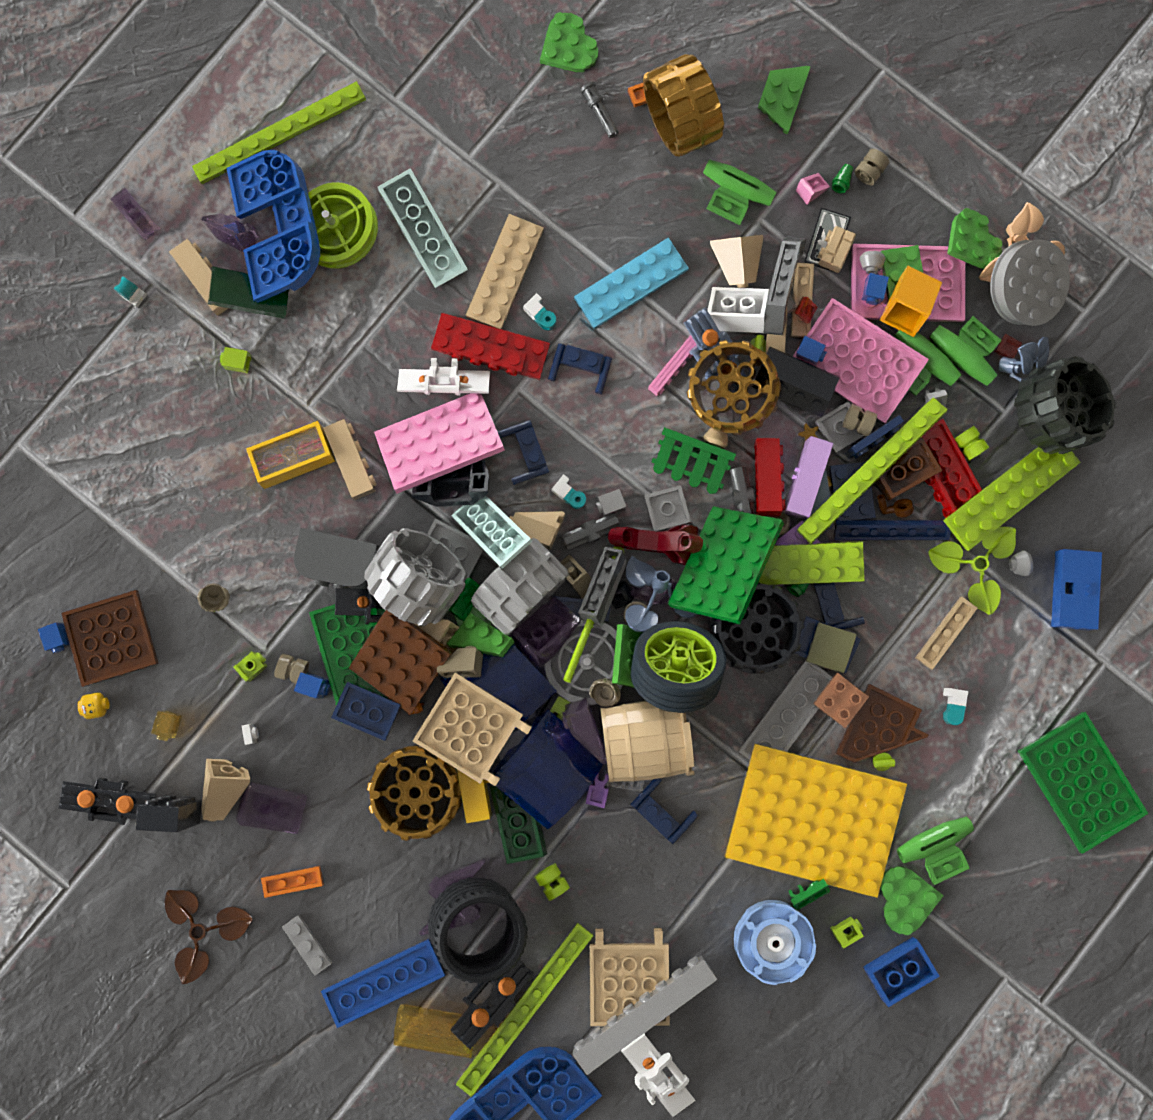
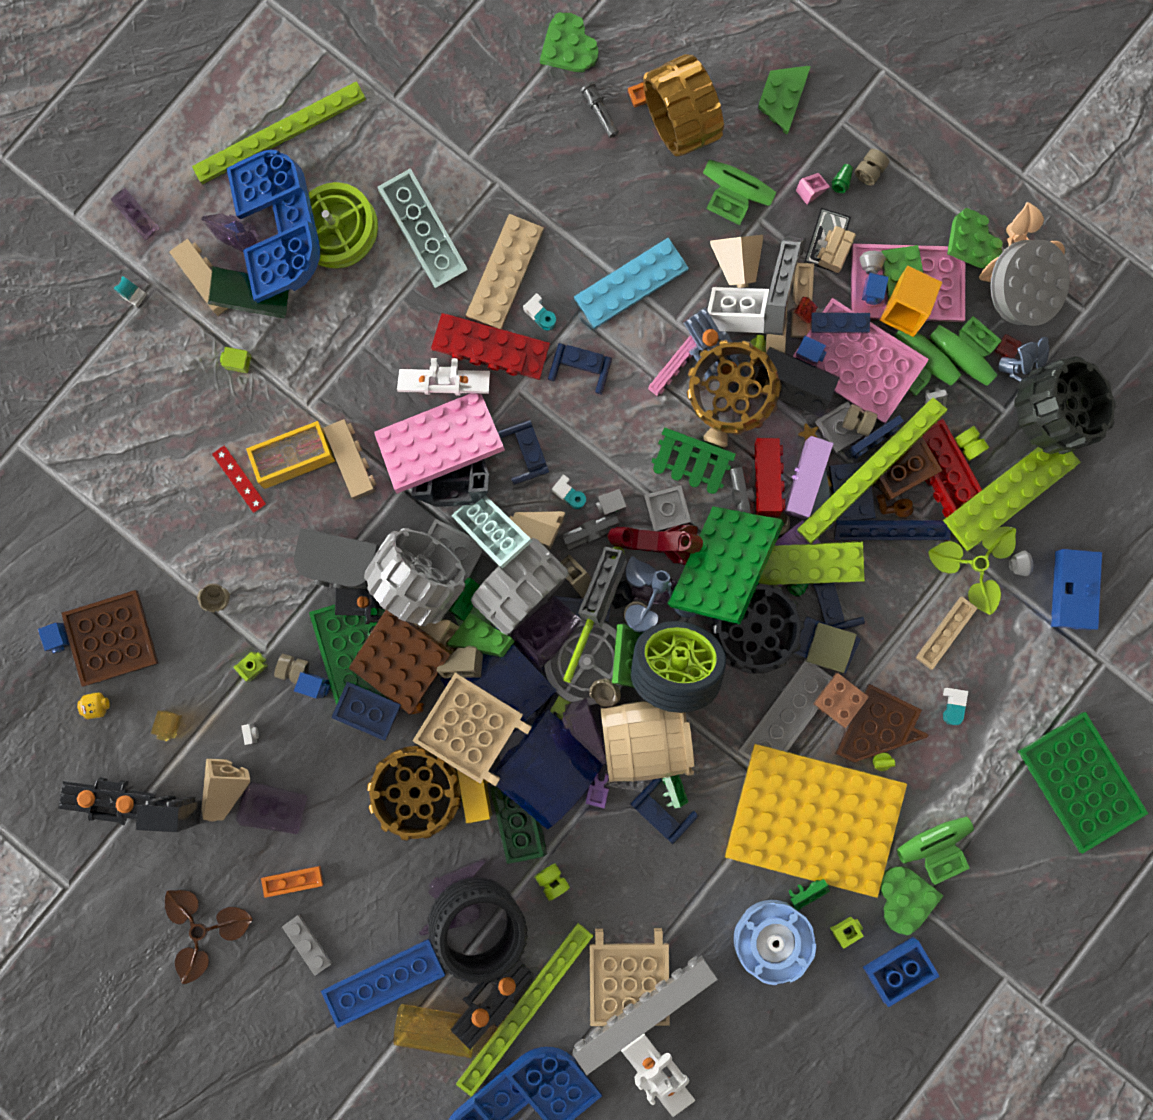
none -> red sticker [212,445,266,513]
none -> green plate [662,775,689,809]
none -> dark blue plate [811,313,870,333]

